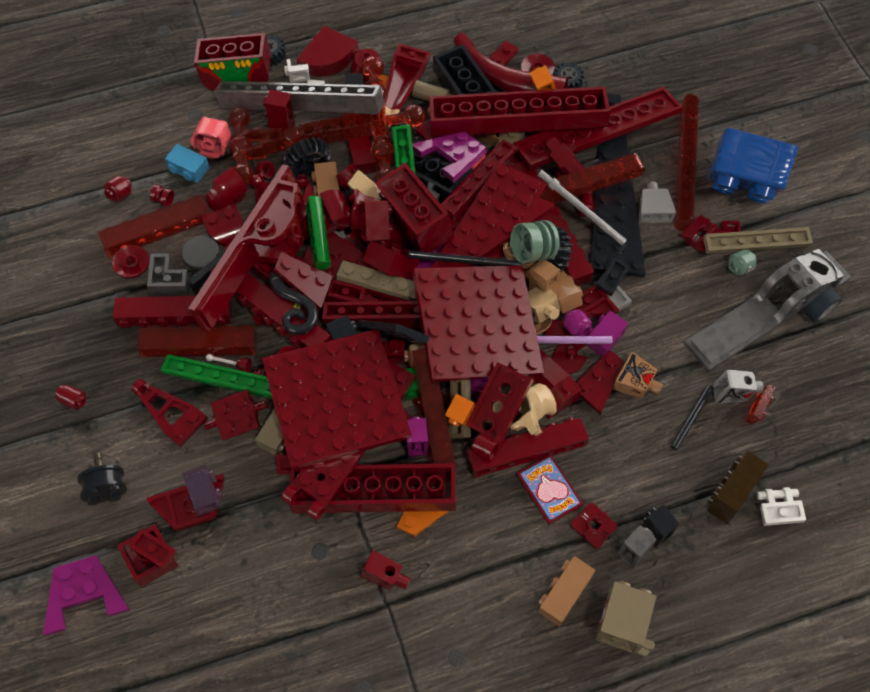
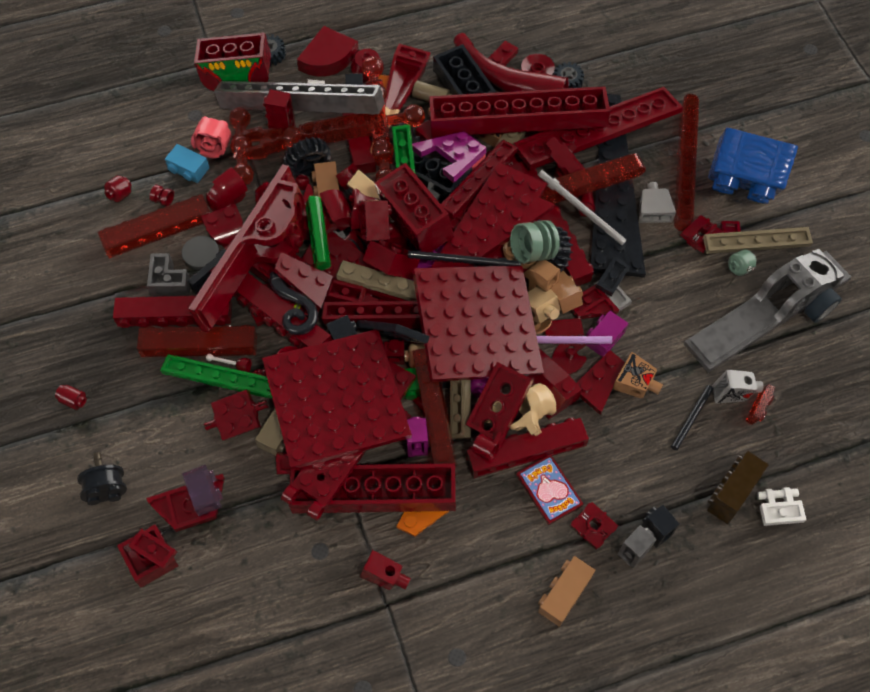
magenta wing [43,555,130,637] -> none
dark red dish [112,245,150,278] -> none
dark red plate [131,379,208,448] -> none
dark red plate [249,160,275,188] -> none
white bracket [284,59,310,83] -> none
orange brick [445,394,475,427] -> none
orange brick [530,65,556,90] -> none
magenta head [563,309,592,336] -> none
dark tan container [595,581,657,656] -> none

